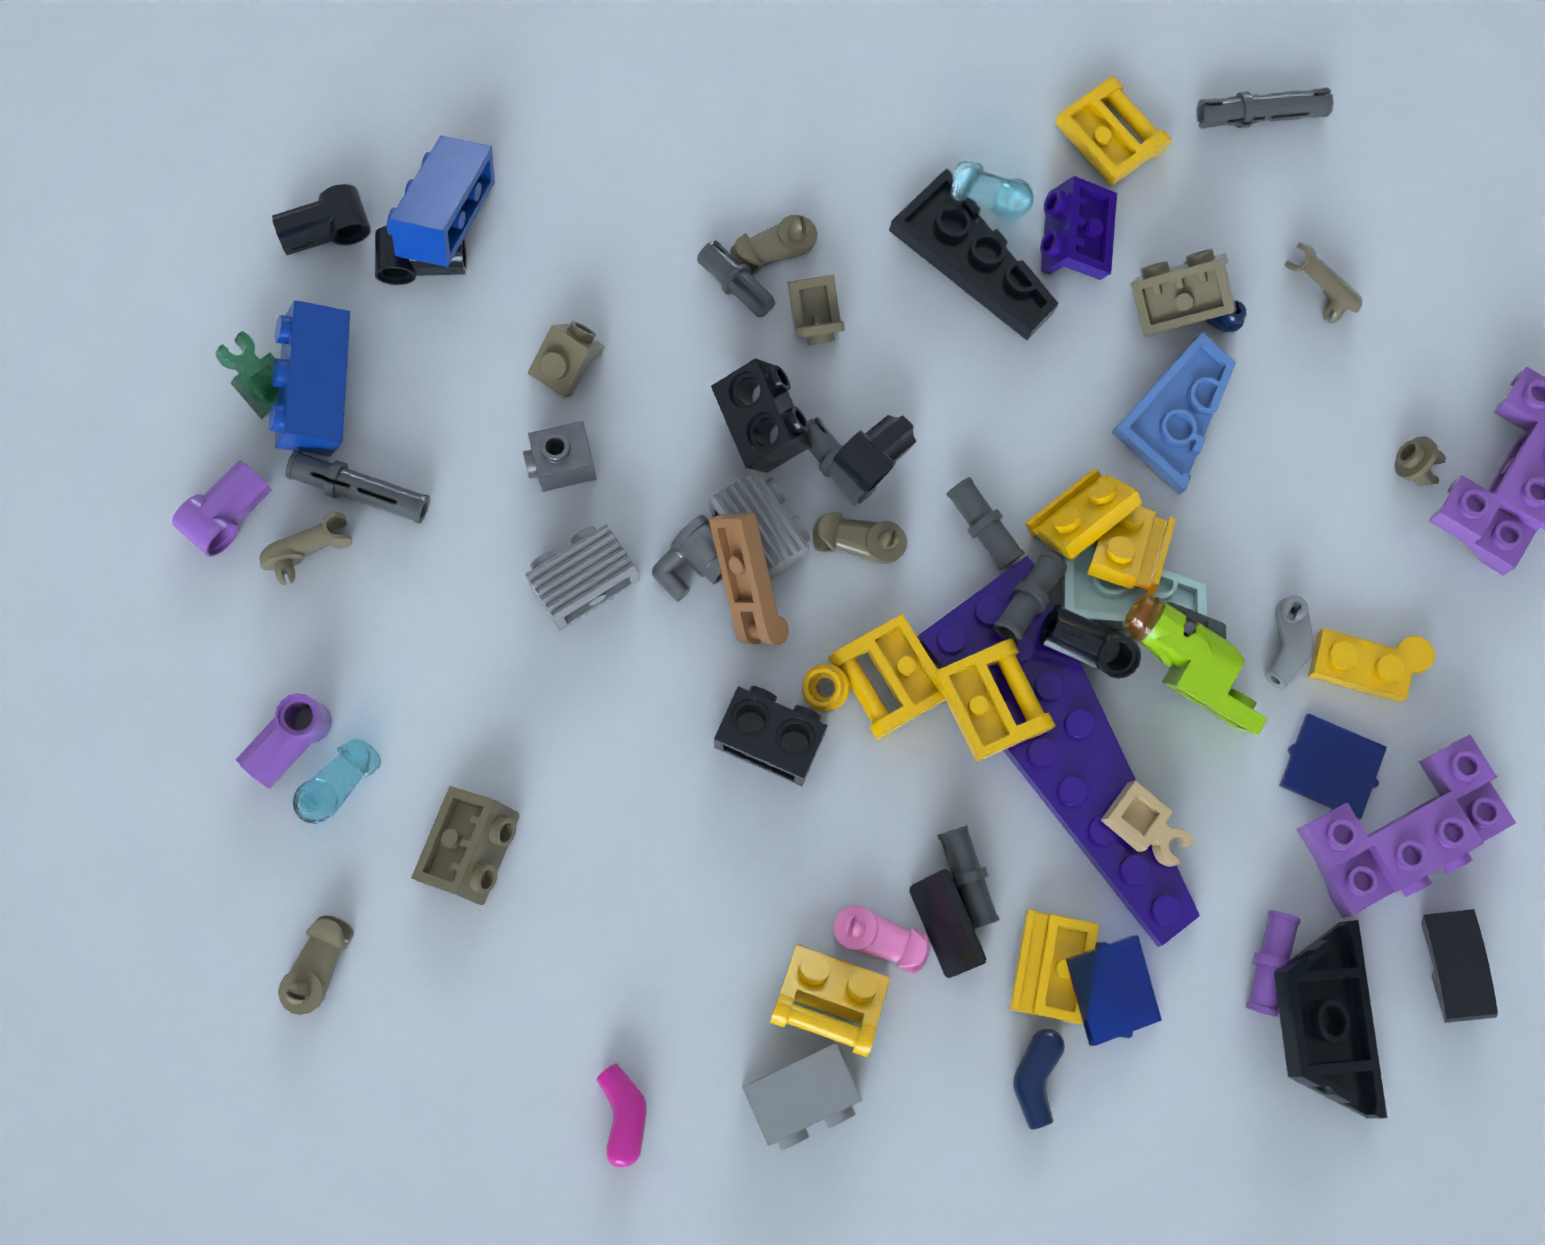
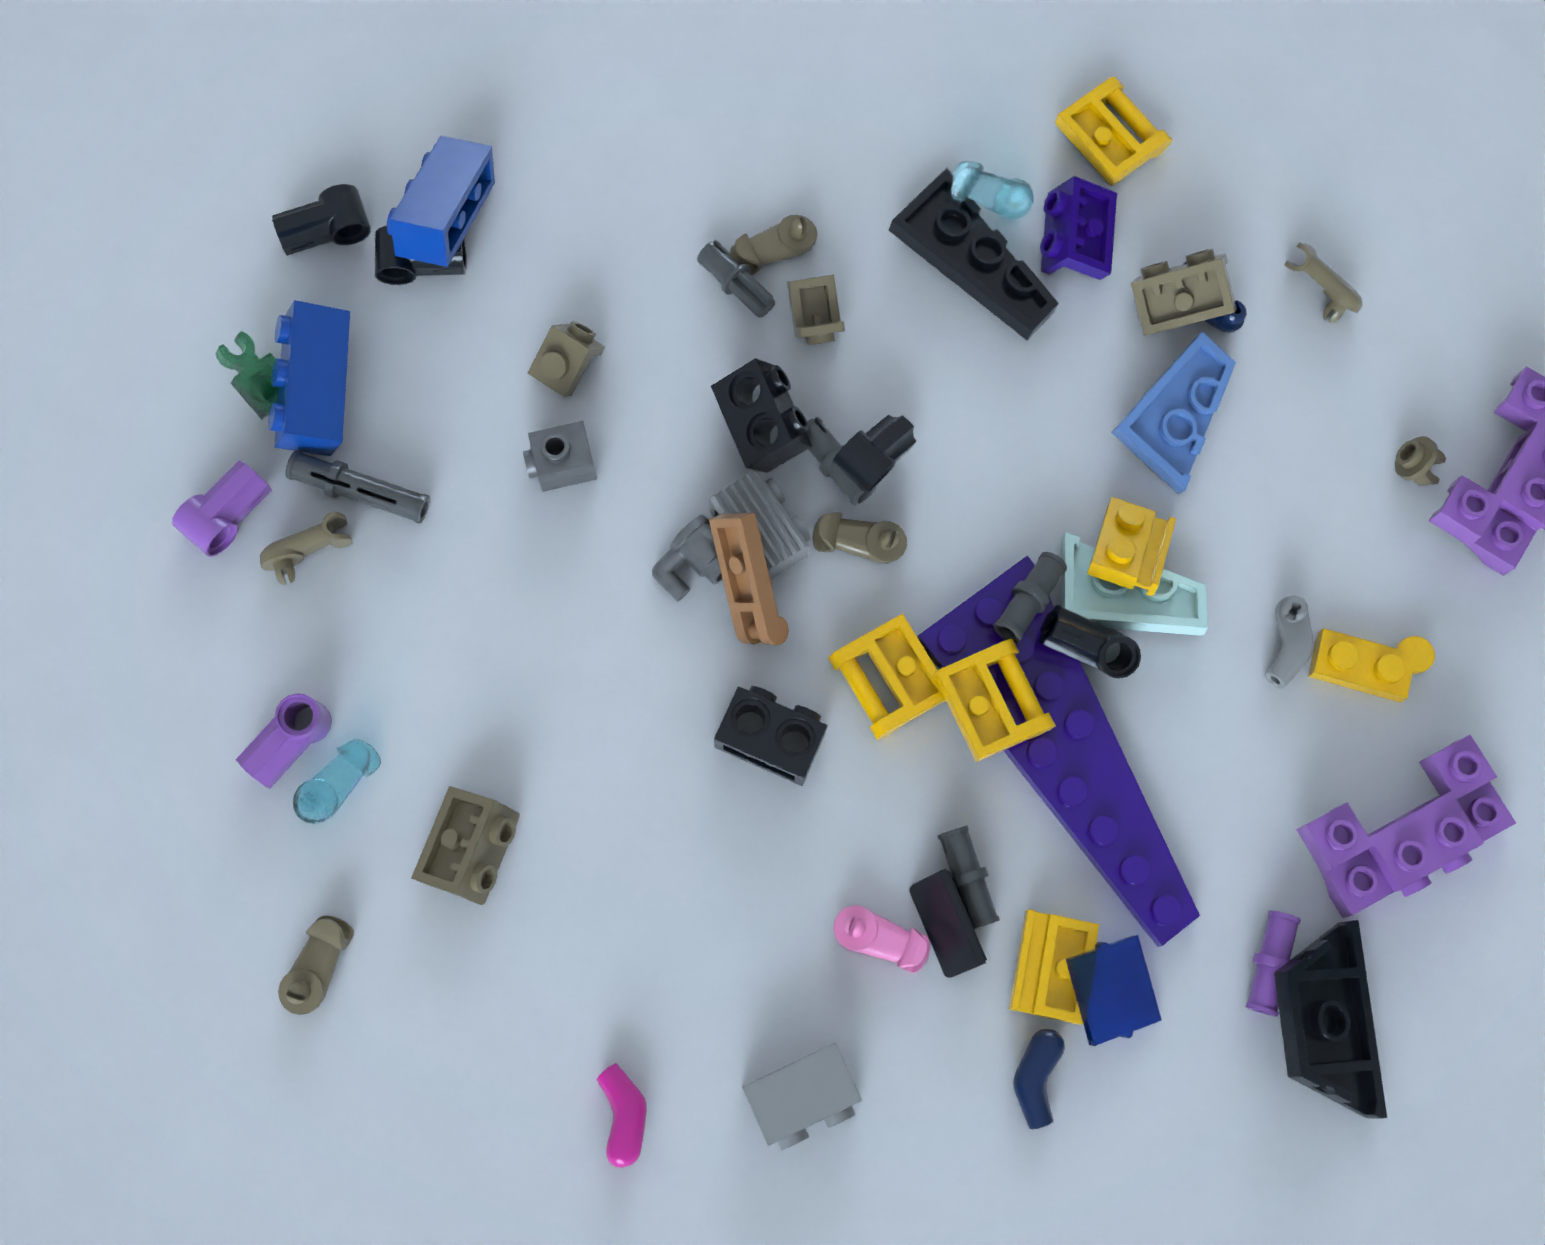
light grey brick [525,524,639,631] -> none
yellow plate [770,944,890,1057] -> none
yellow plate [802,664,850,712] -> none
dark grey pin [946,477,1025,570] -> none
yellow plate [1025,468,1143,560] -> none
tan plate [1101,780,1195,867] -> none
lime plate [1123,595,1268,735] -> none
dark grey pin [1196,87,1334,129] -> none
clear blue piece [1279,713,1387,820] -> none
black slope [1421,909,1498,1023] -> none

